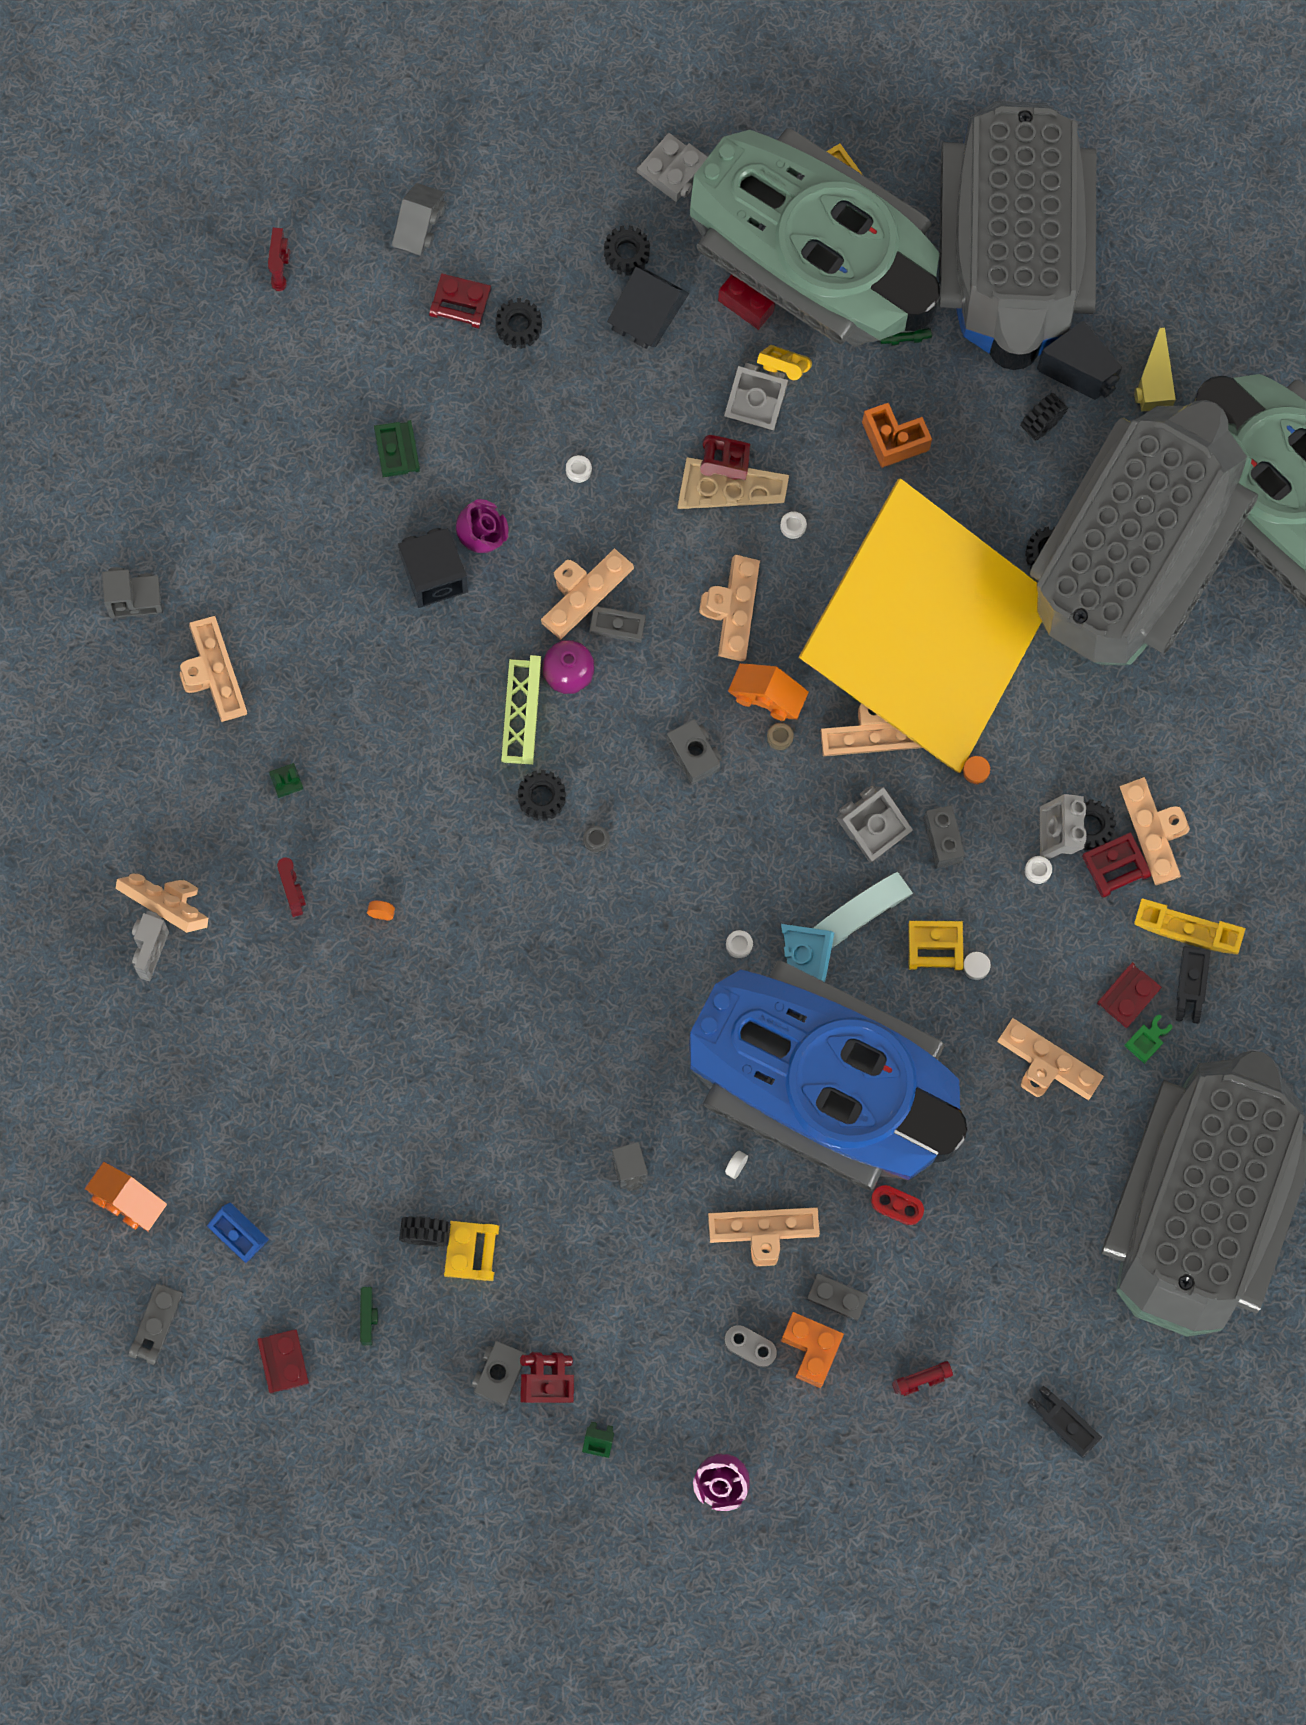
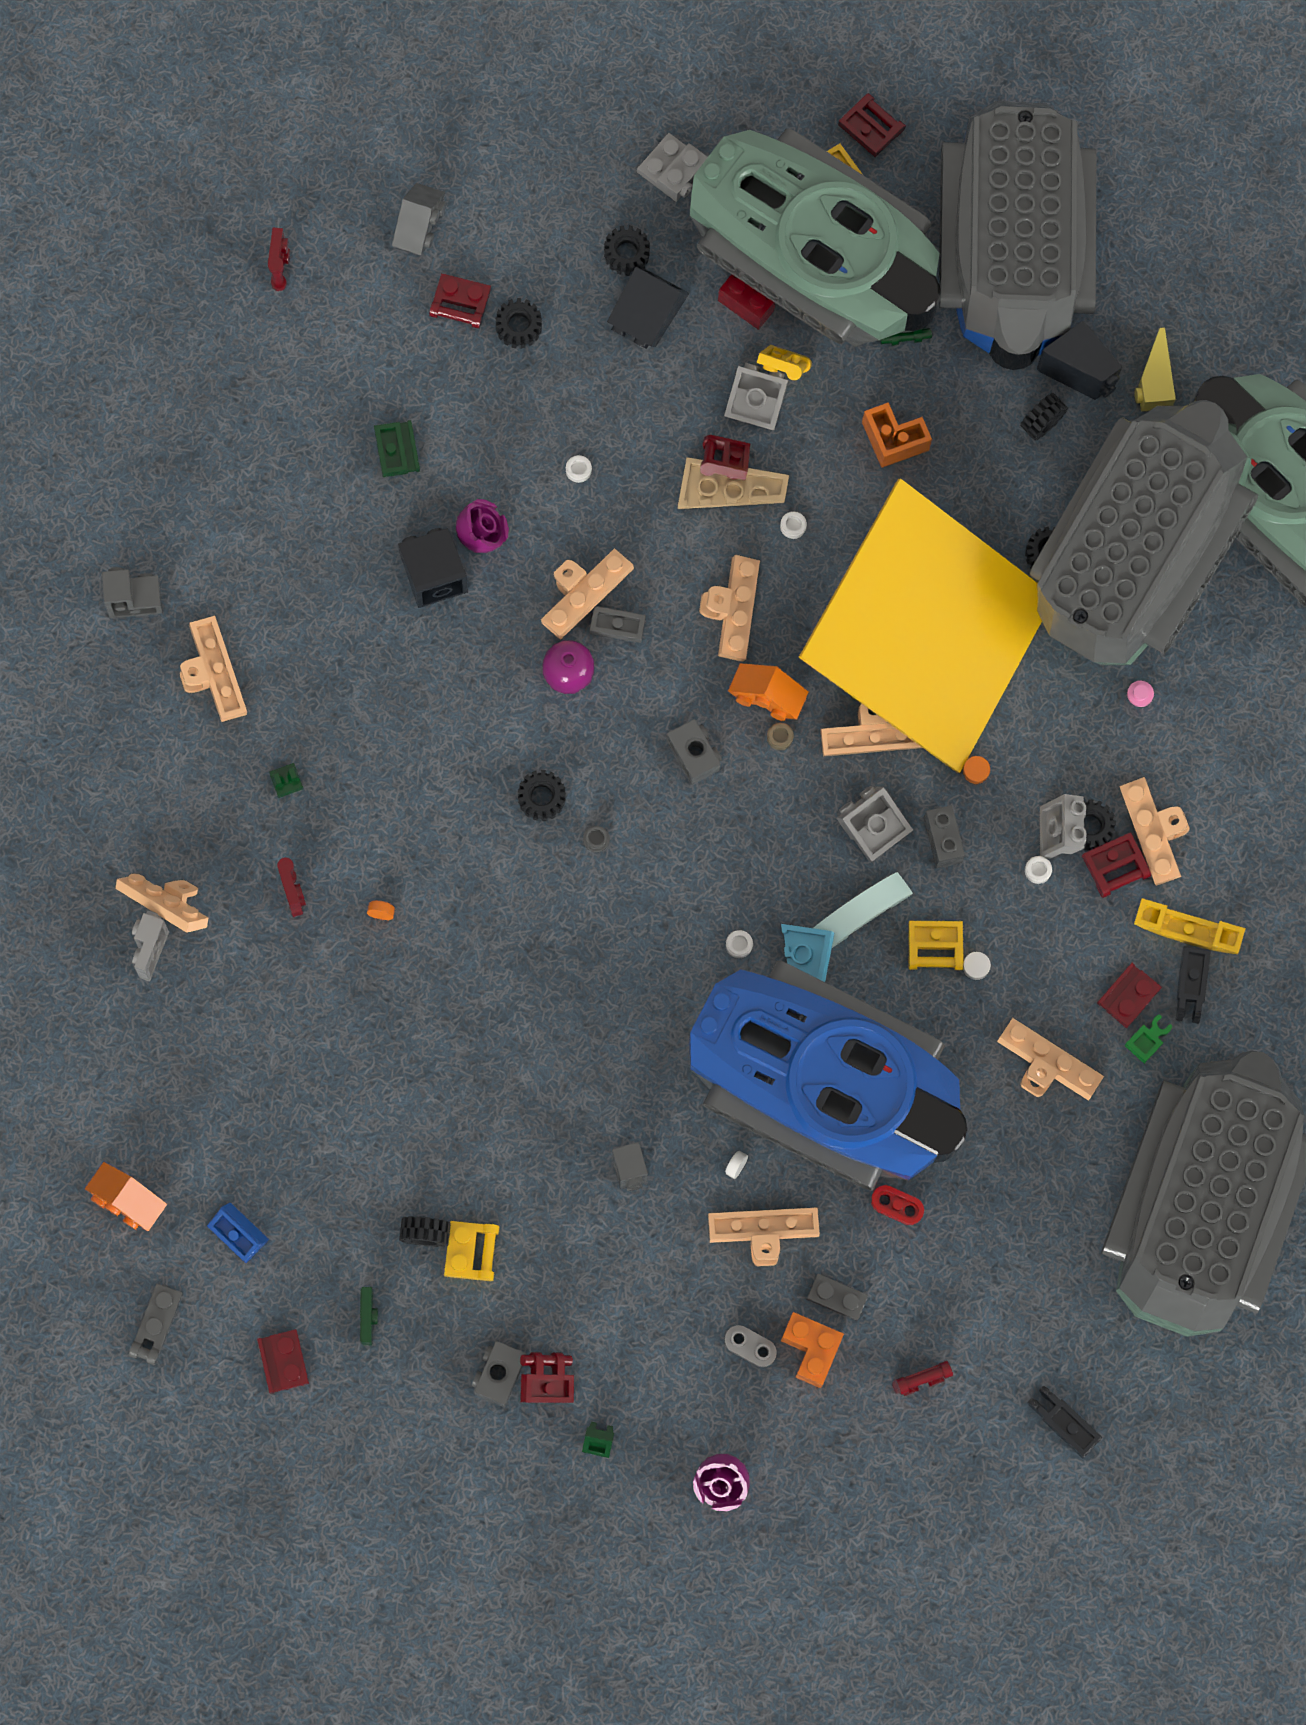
yellowish green fence [501,655,541,764] -> none
none -> dark red plate [838,93,906,157]
none -> bright pink plate [1127,681,1154,707]

